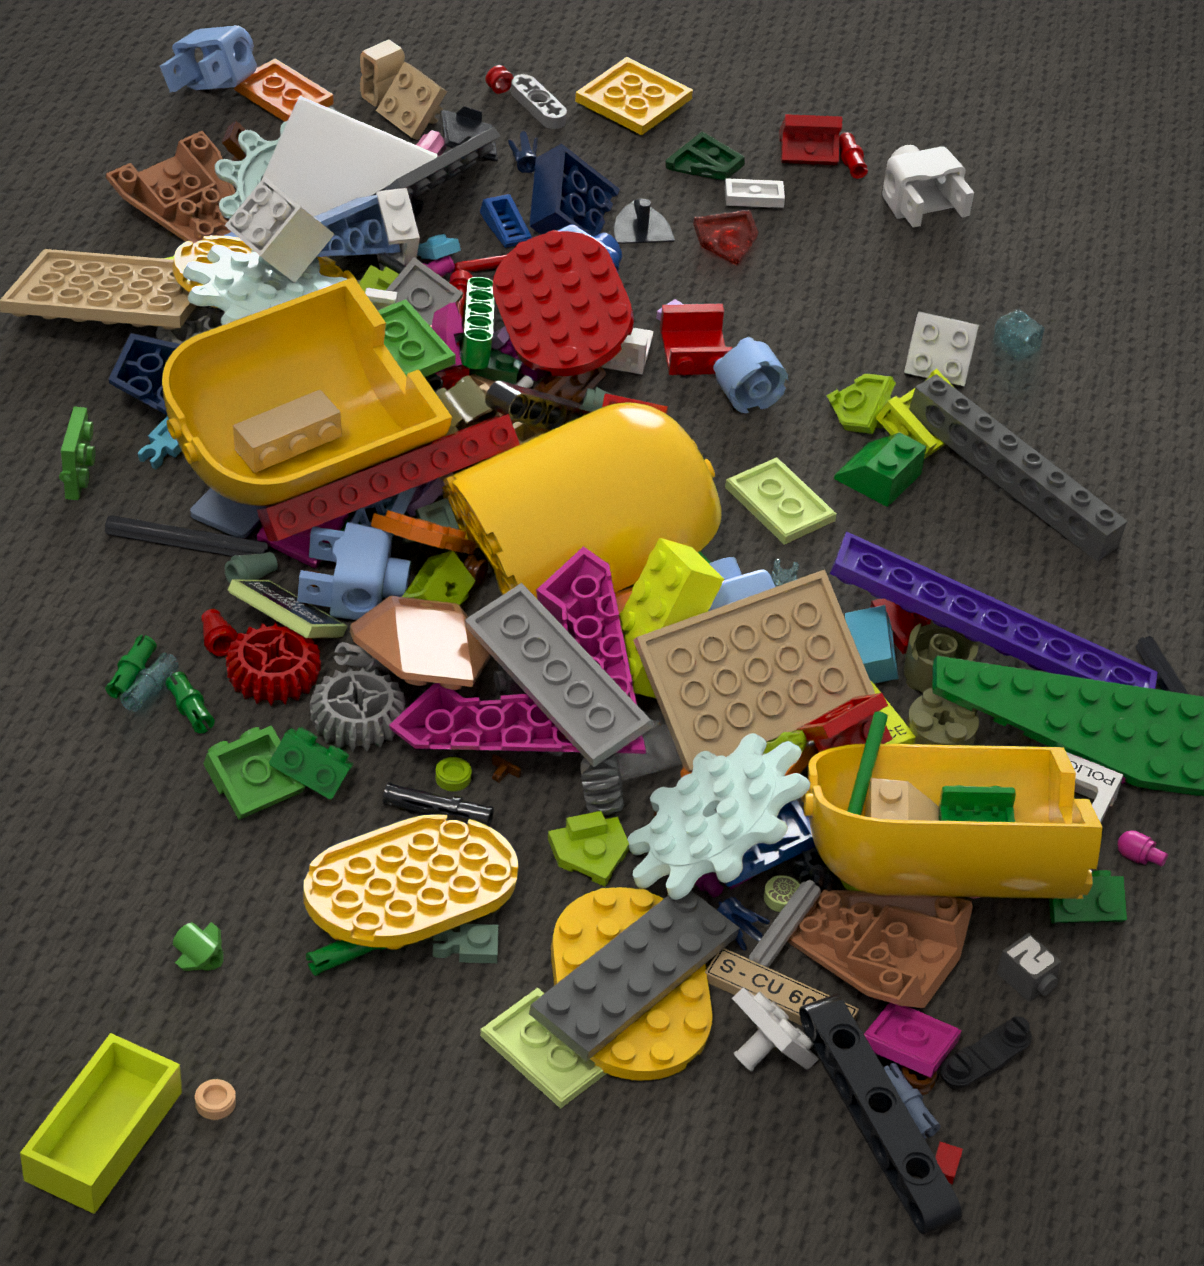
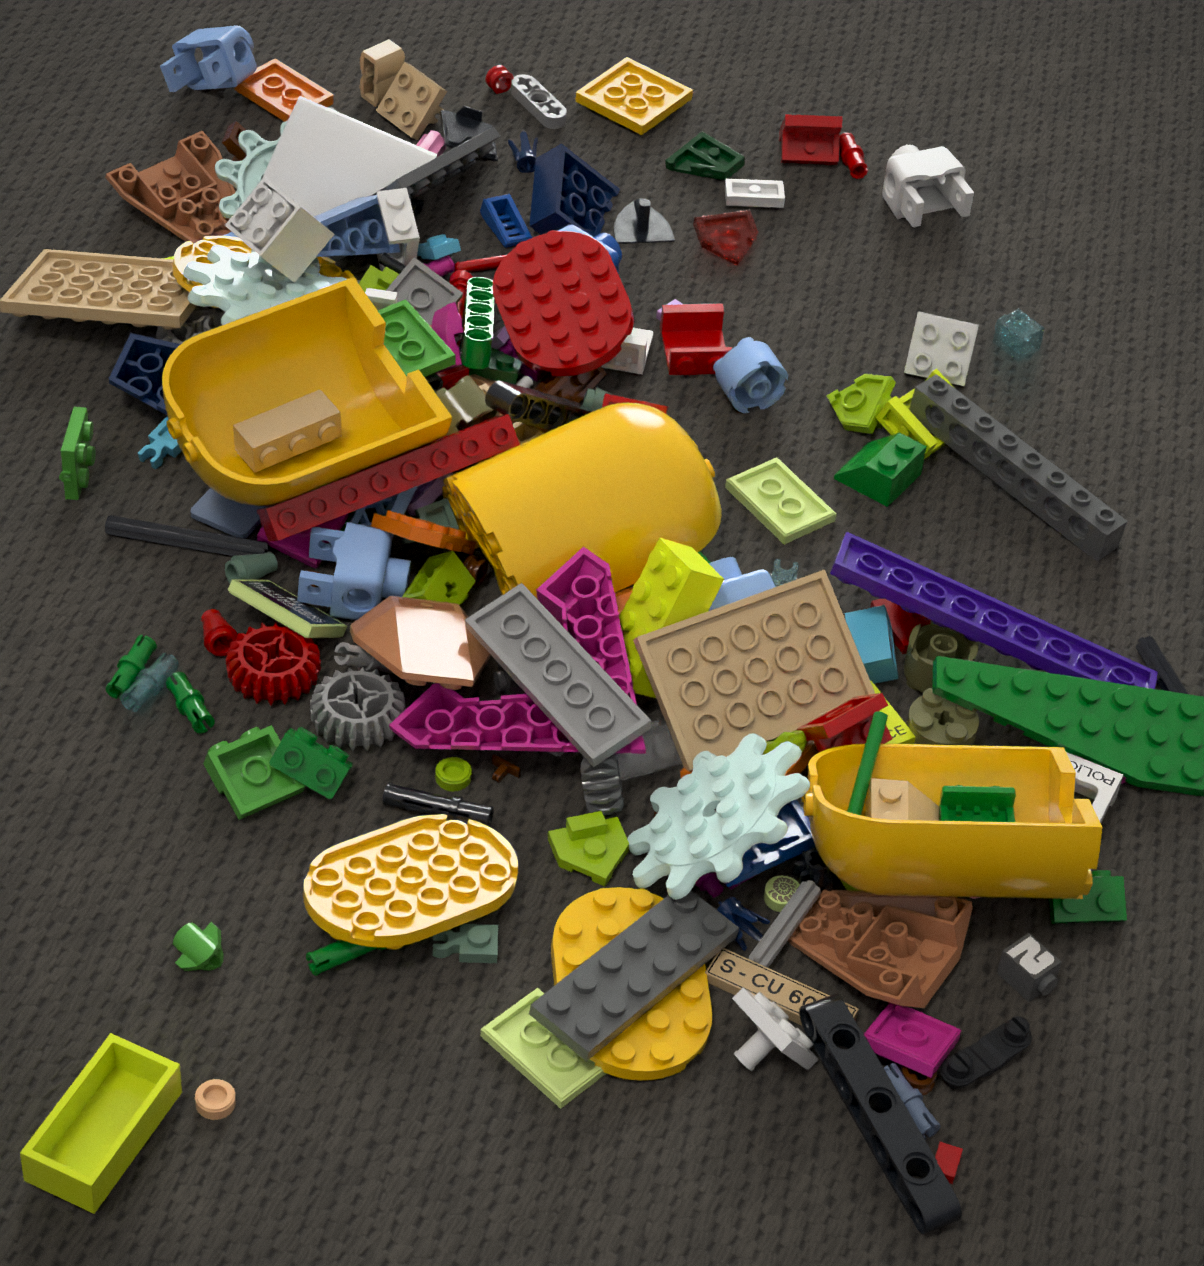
dark pink cylinder [1117,830,1168,867] -> none

